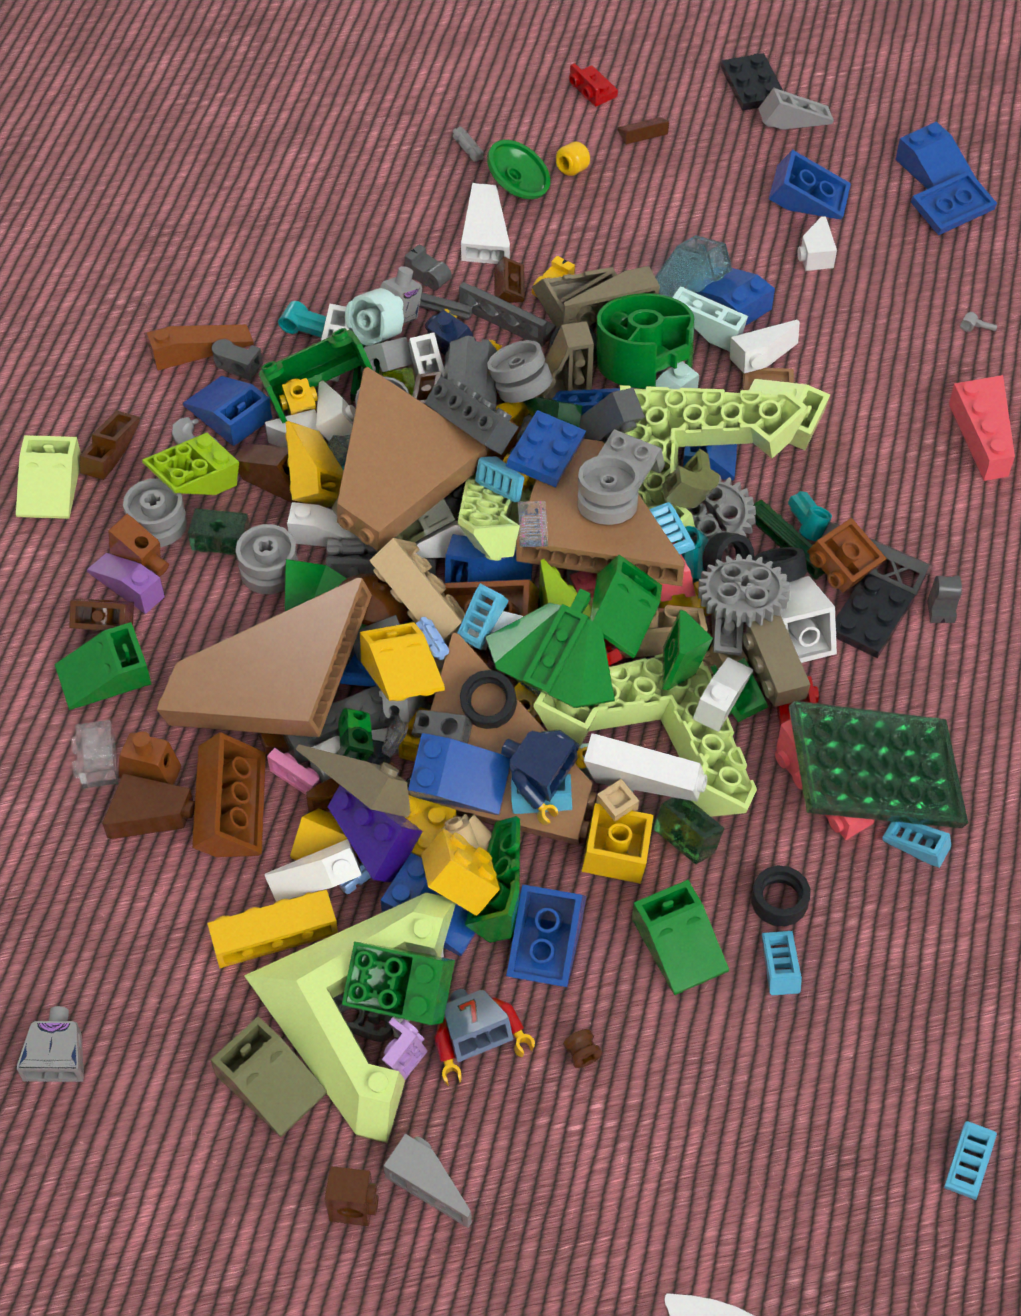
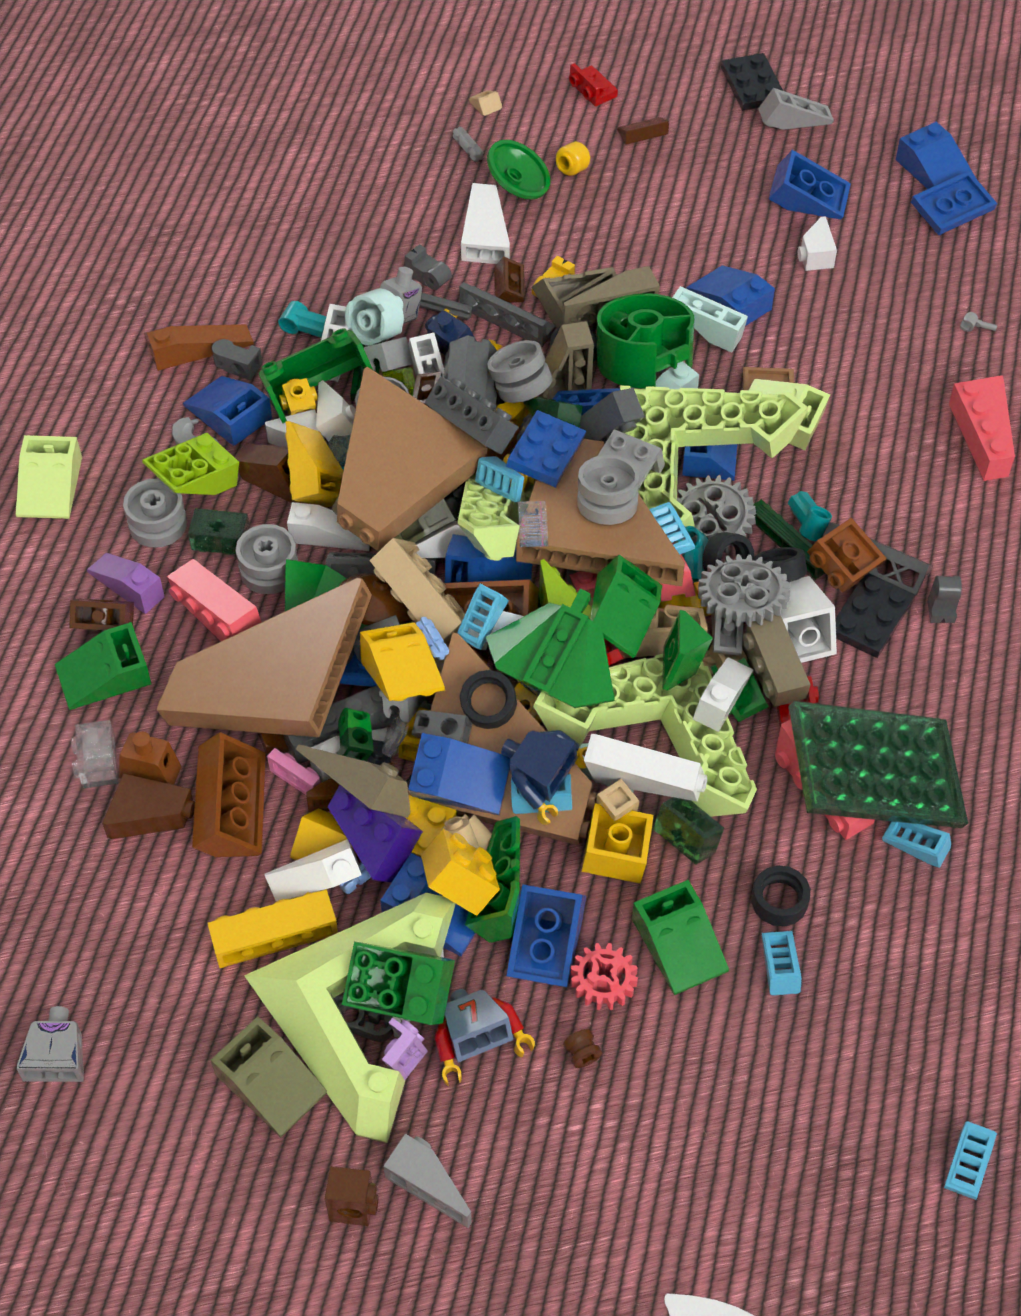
reddish brown slope [80,410,140,480] -> none
dark orange torso [108,513,169,576] -> none
light grey axle [326,538,378,555] -> none
clear light blue slope [655,235,732,297] -> none
olive arch [662,449,720,508] -> none
white slope [730,320,800,373] -> none
none -> coral wedge [167,559,262,641]
none -> tan slope [469,90,502,116]
none -> coral gear [571,943,638,1010]

